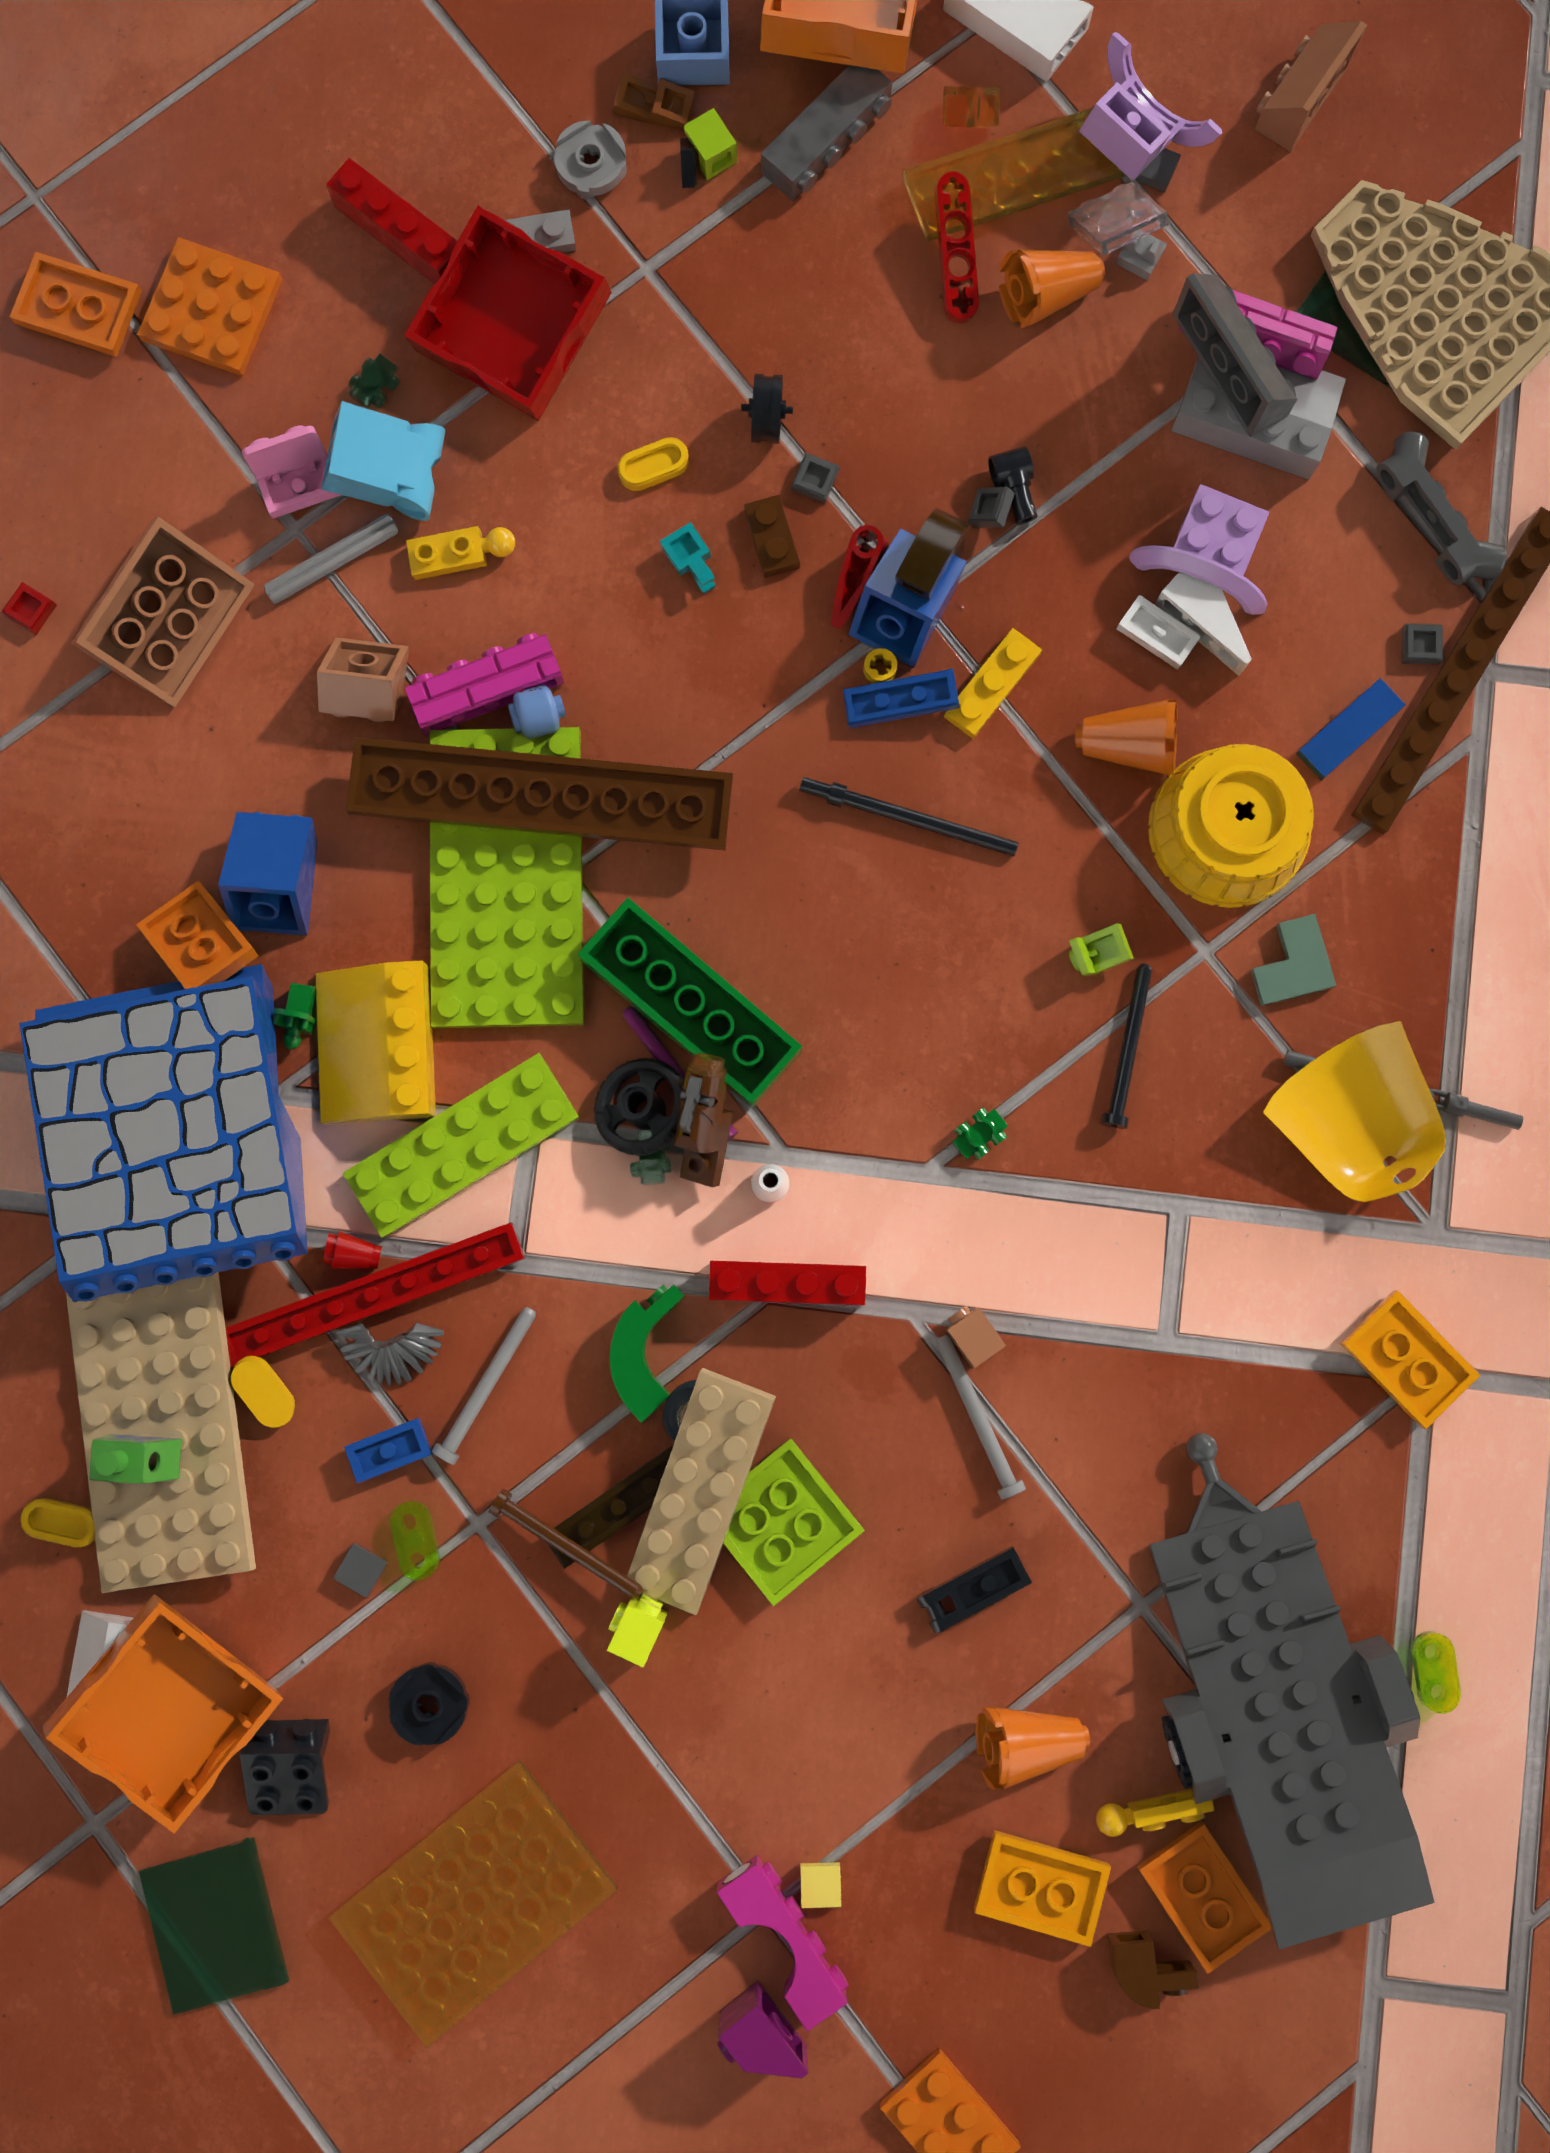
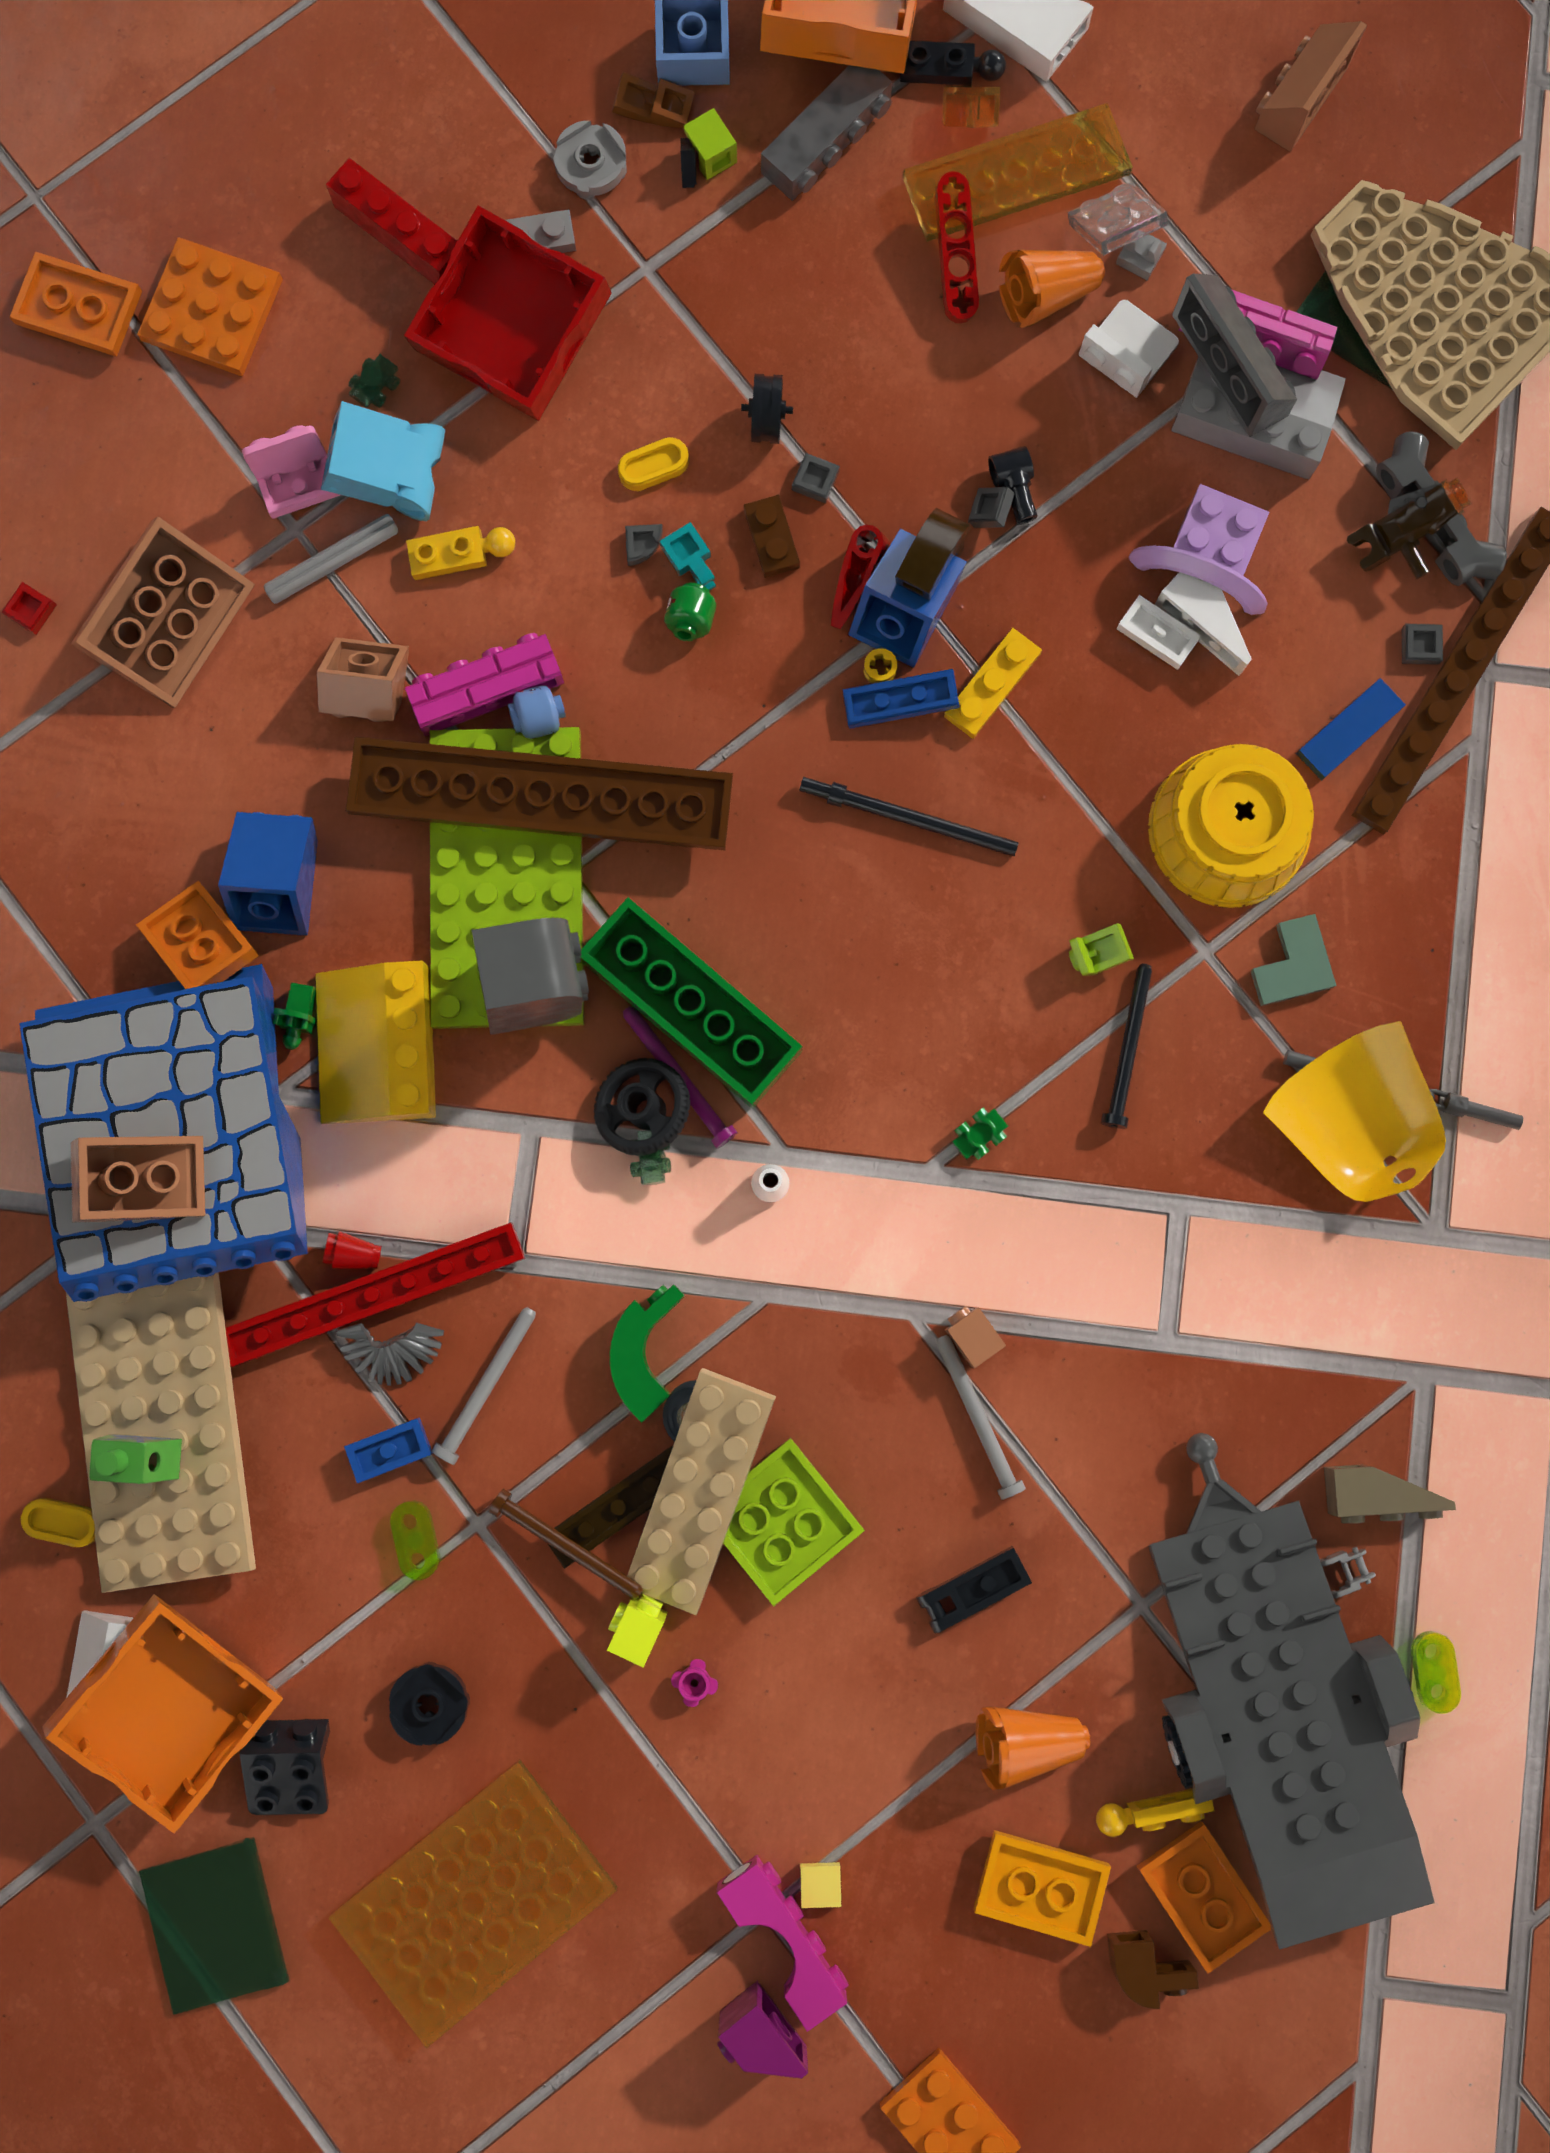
yellow tile [231,1356,295,1428] -> none
dark grey tile [333,1542,388,1598] -> none
lime plate [343,1053,580,1239] -> none
reddish brown plate [674,1053,733,1188] -> none
red brick [709,1260,866,1306] -> none
orange cone [1075,699,1178,775] -> none
lavender piece [1079,32,1222,181] -> none
dark grey tile [1135,148,1181,193] -> none
light orange plate [1339,1290,1481,1429] -> none
none -> nougat slope [71,1136,205,1223]
none -> dark grey brick [472,918,589,1035]
none -> dark grey tile [625,524,663,566]
none -> green head [664,582,717,641]
none -> dark pink plate [671,1659,718,1707]
none -> black plate [900,41,1006,86]
none -> white bracket [1078,300,1179,398]
none -> light grey piece [1320,1547,1376,1598]
none -> dark tan slope [1324,1464,1456,1523]
none -> dark brown piece [1347,478,1472,579]

